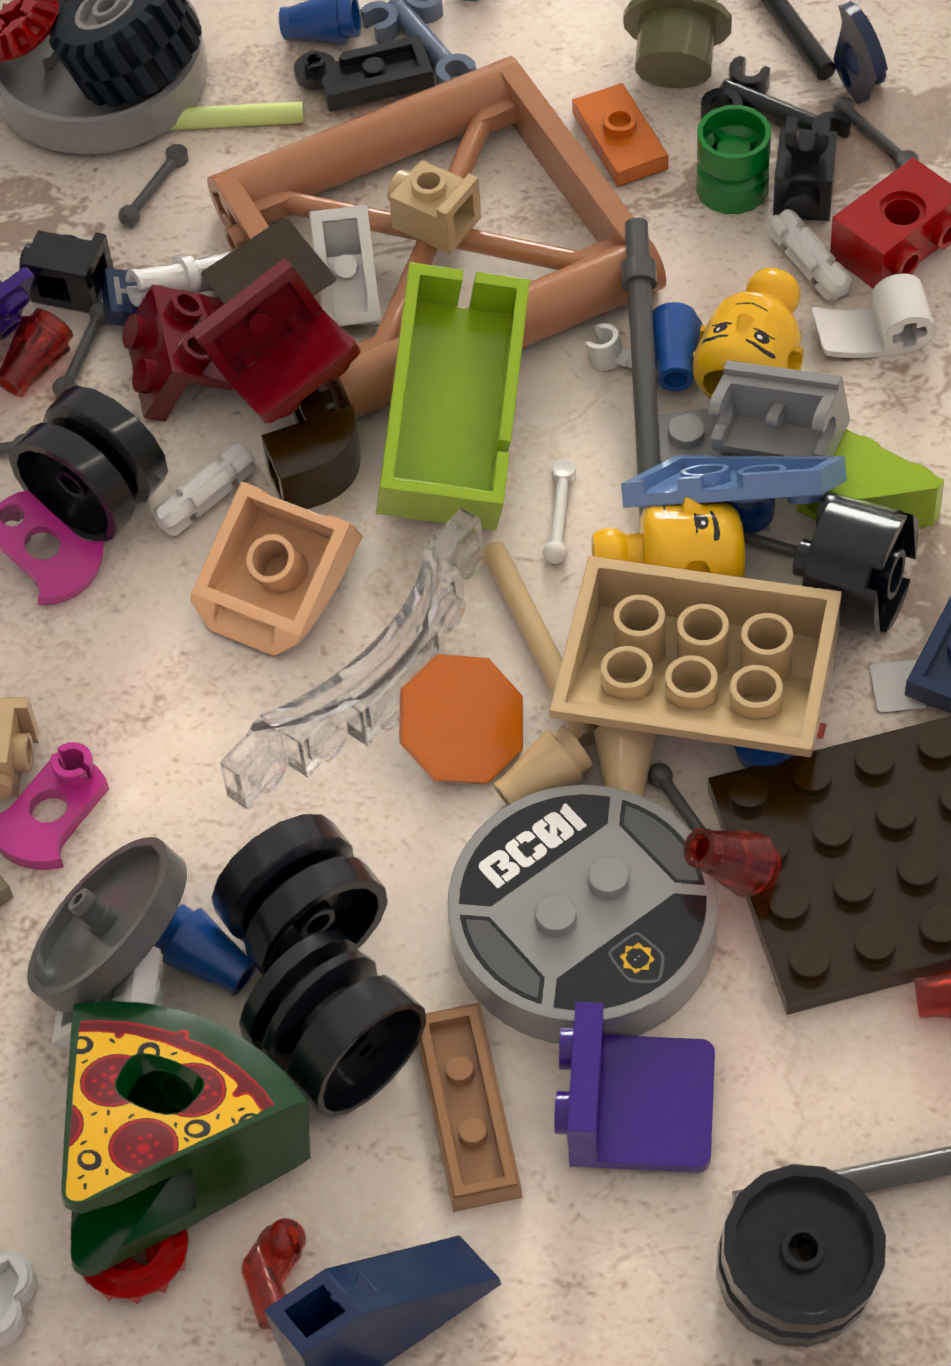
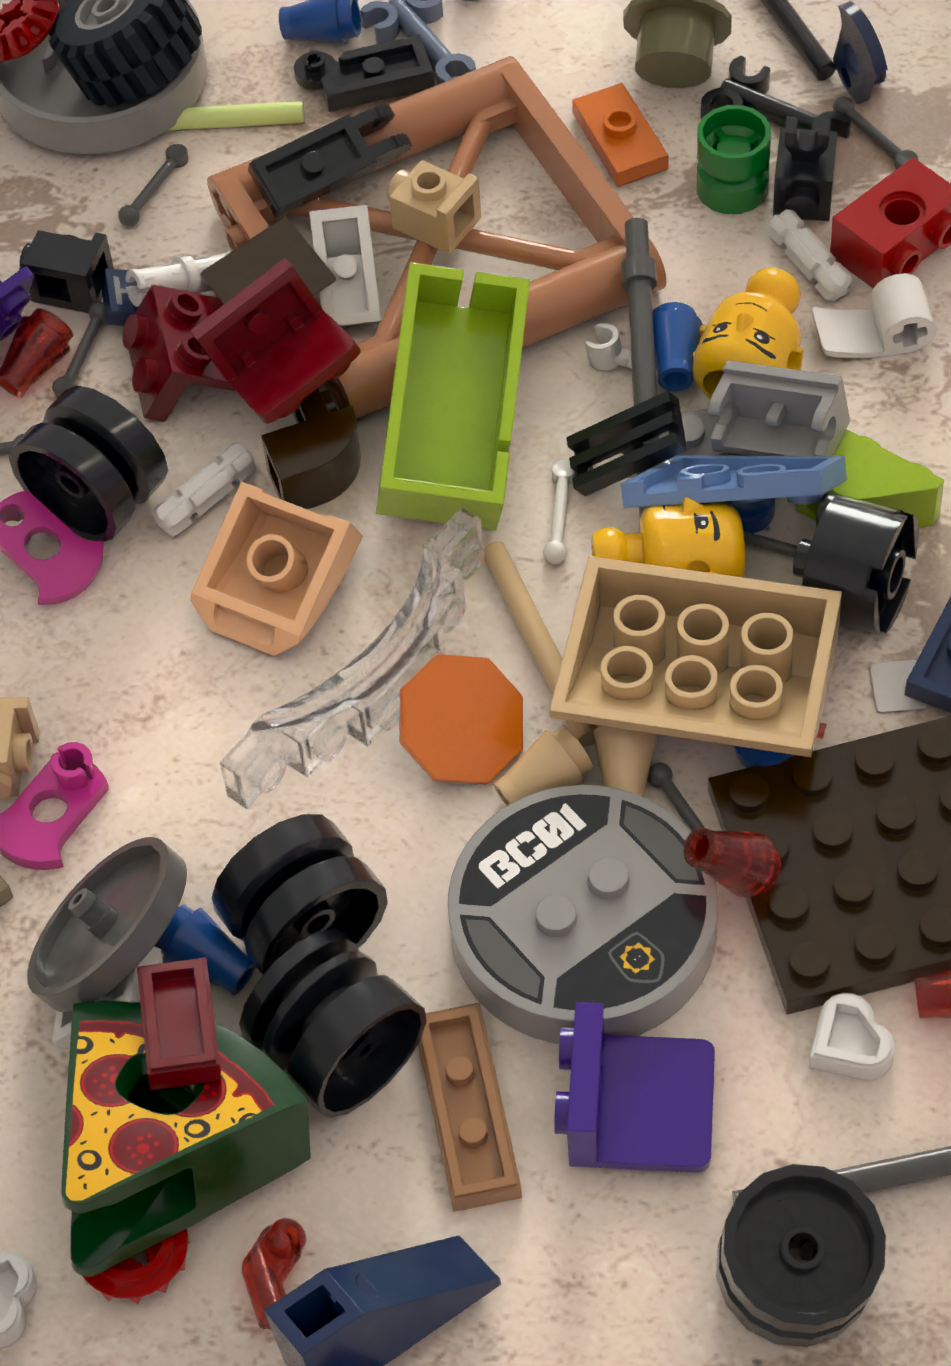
none -> dark red tile [137,957,222,1090]
none -> black hinge [248,103,412,219]
none -> black tile [566,391,687,496]
none -> white tile [809,993,895,1080]

